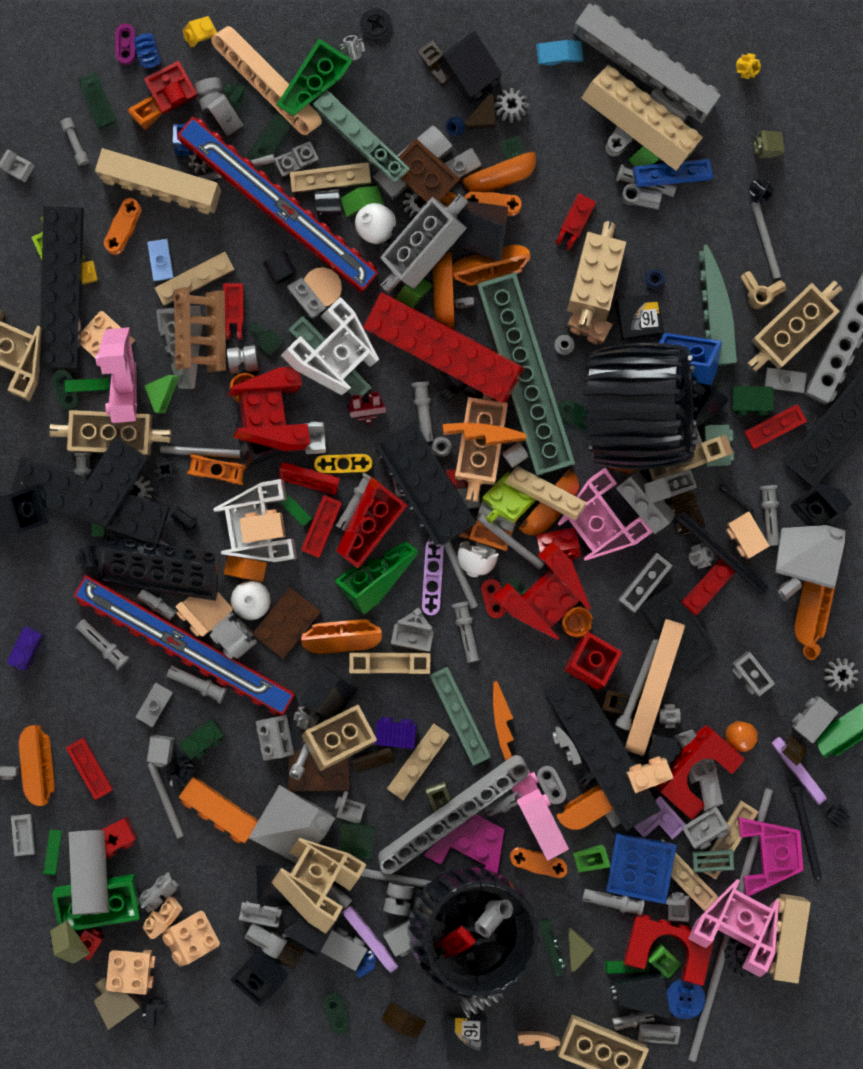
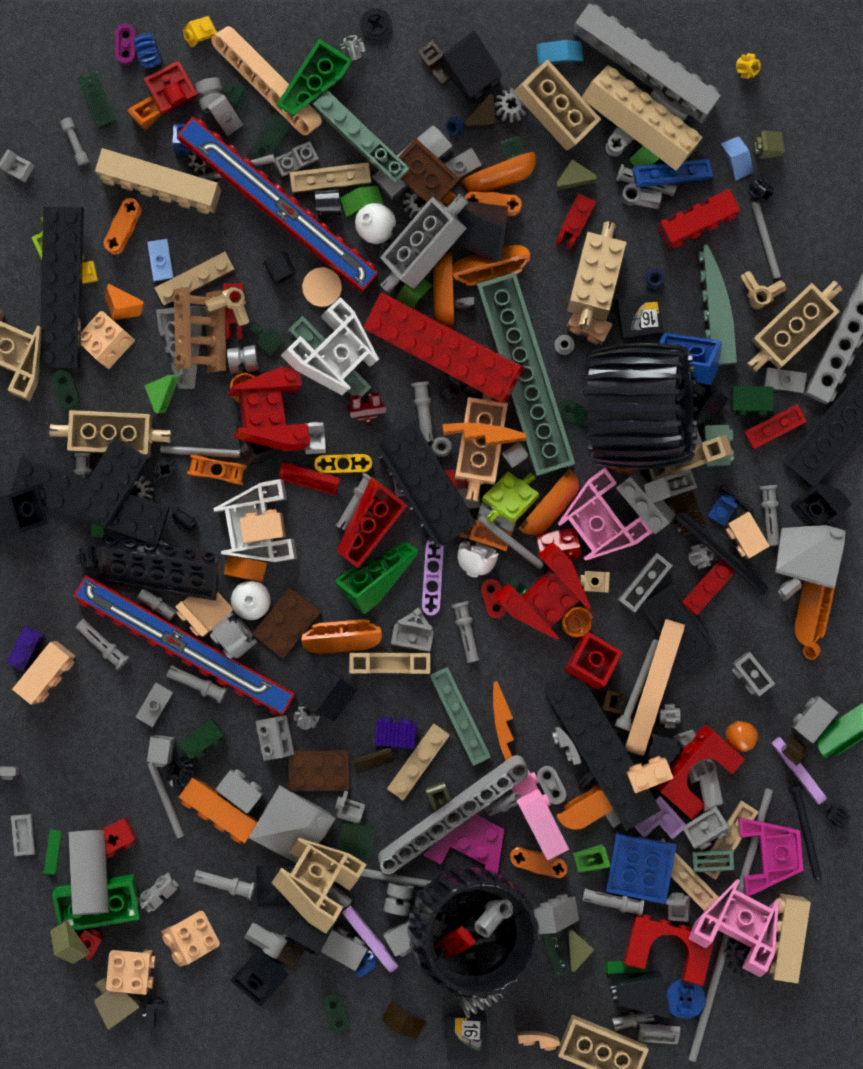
orange brick [19,725,55,806] -> none
green piece [64,376,110,392] -> none
red plate [66,738,114,800] -> none
bright pink wedge [96,327,137,423] -> none
light nougat slope [142,896,183,939] -> none
light grey hinge [239,901,282,928] -> none
green piece [278,493,312,527] -> none
light grey hinge [287,277,326,319] -> none
light grey bar [289,739,310,779] -> none
red plate [301,495,342,558] -> none
tan brick [302,705,377,771] -> none
light grey bar [444,541,478,609] -> none
tan plate [506,466,586,521] -> none
bright green slope [647,942,682,979] -> none
light grey gear [824,658,859,692] -> none
none -> light nougat brick [12,641,76,705]
none -> orange slope [105,284,144,321]
none -> light grey pin [193,869,256,900]
none -> tan axle [205,287,249,326]
none -> light grey brick [215,769,263,814]
none -> tan brick [513,59,601,151]
none -> light grey brick [534,894,579,934]
none -> olive slope [556,159,597,190]
none -> tan brick [580,571,610,593]
none -> red wedge [657,189,740,250]
none -> blue bracket [707,494,738,526]
none -> medium blue slope [720,136,754,181]

